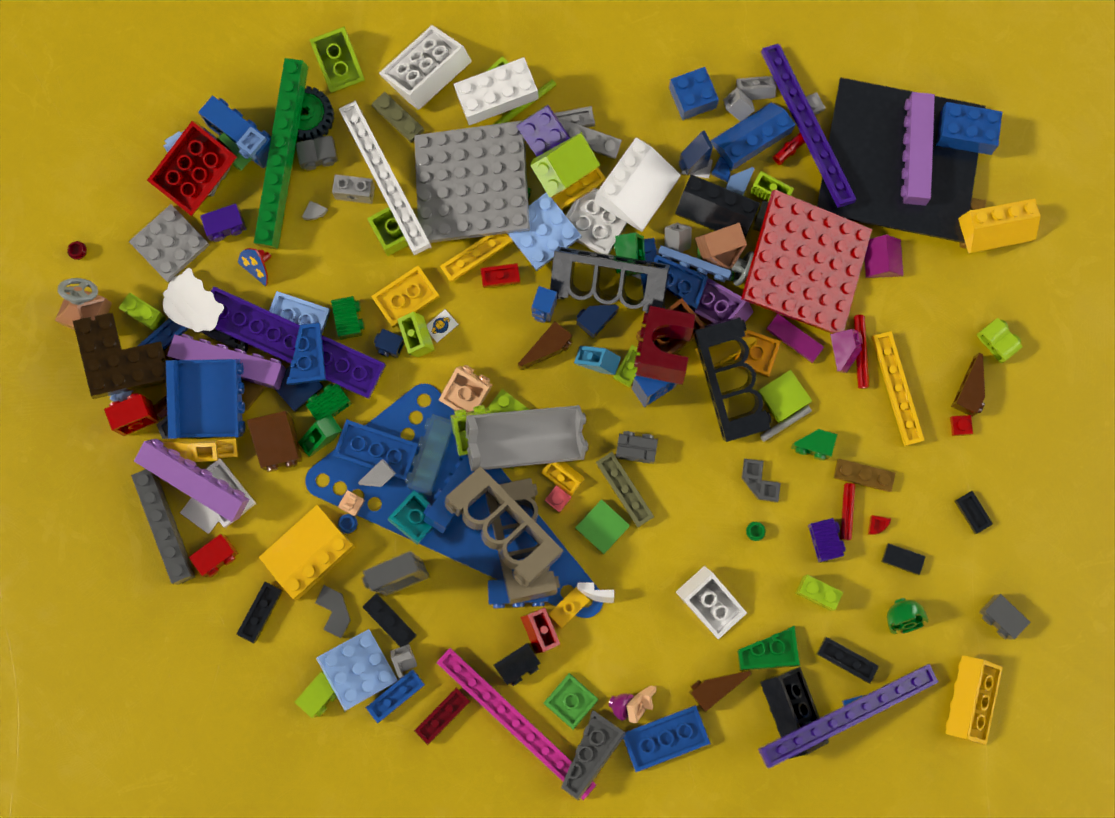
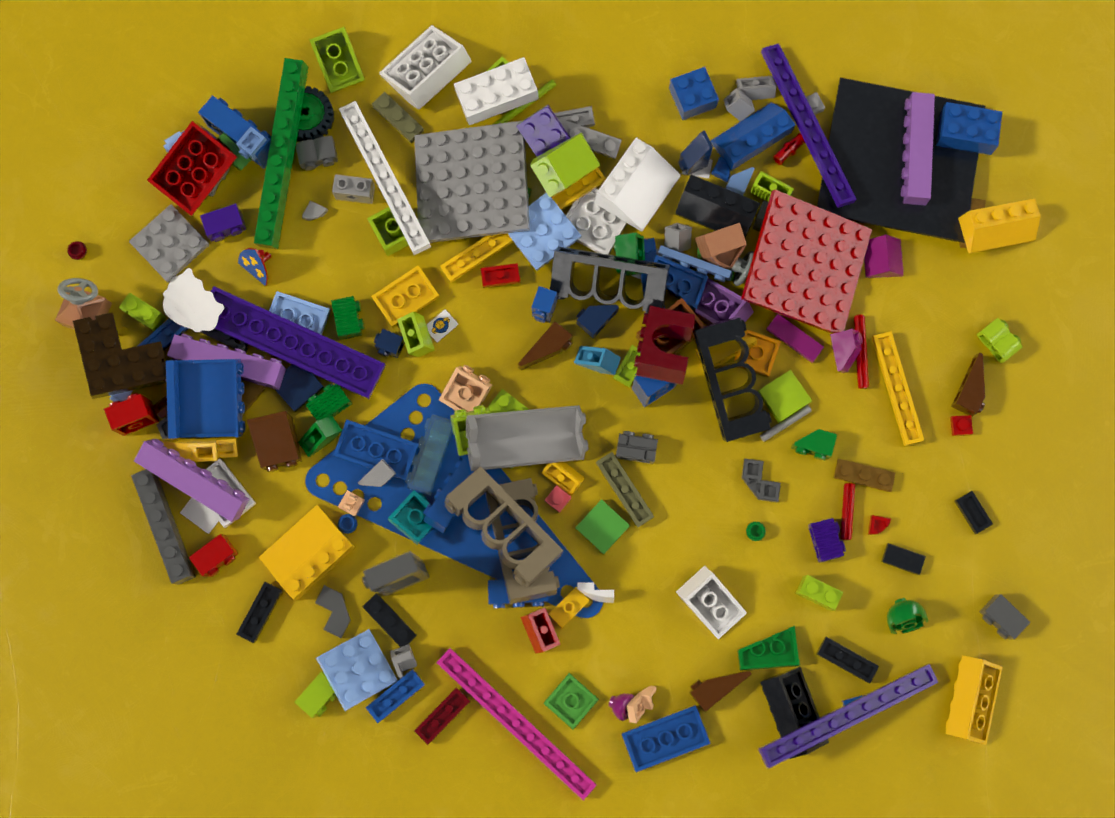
blue wing [286,323,326,385] -> none
black slope [494,643,541,686] -> none
dark grey wing [561,710,626,801] -> none

